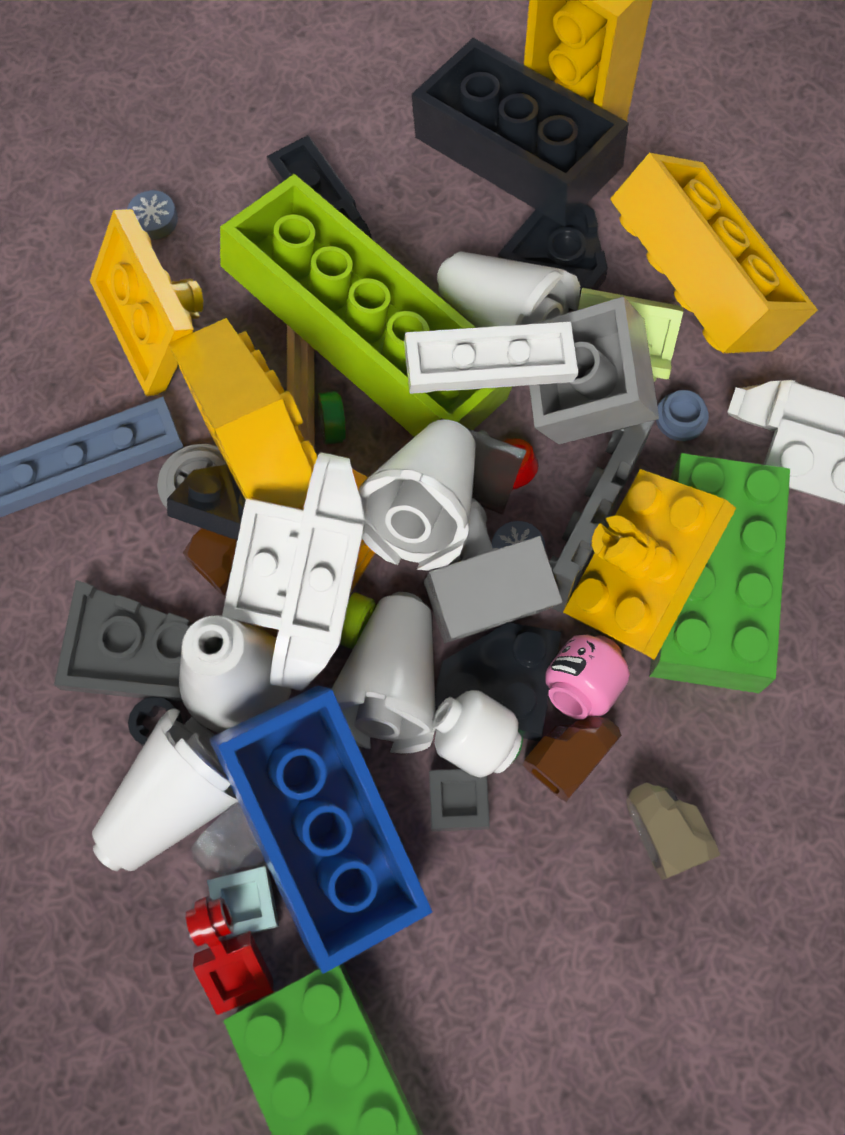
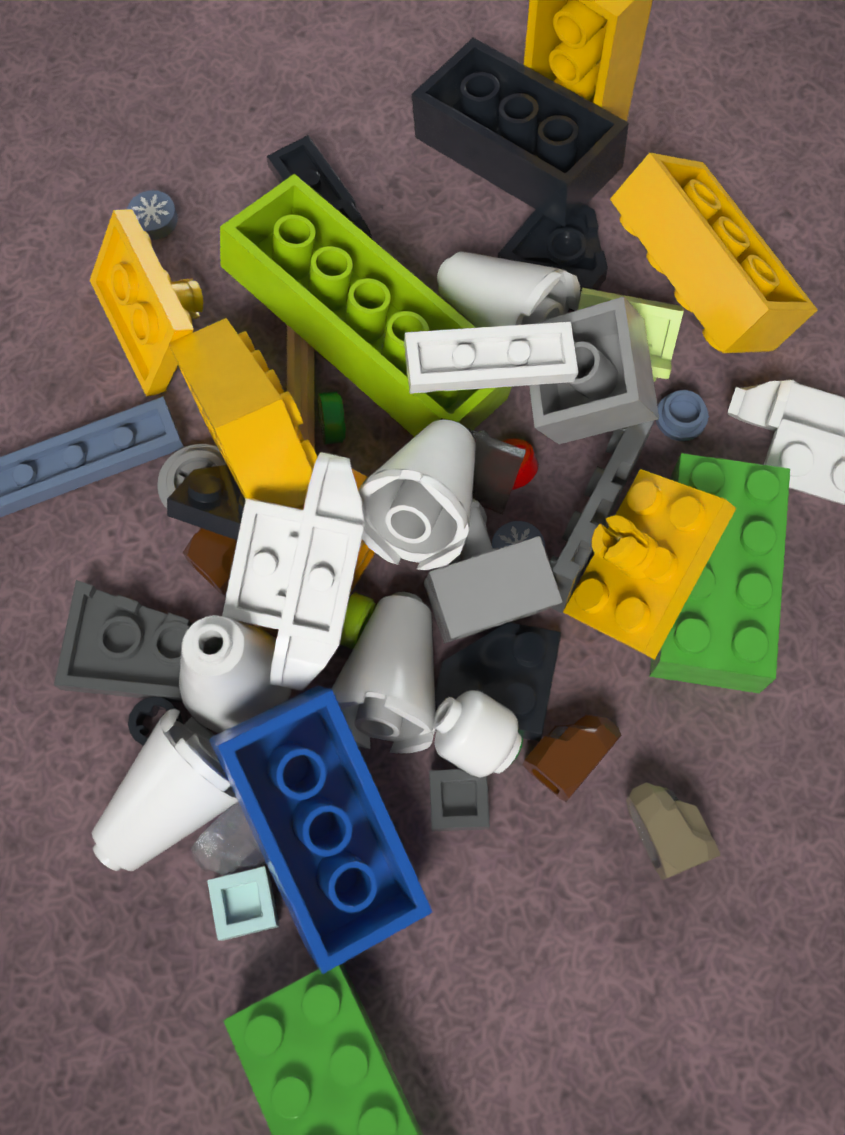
red plate [185,896,273,1015] -> none
bright pink head [545,635,630,719] -> none

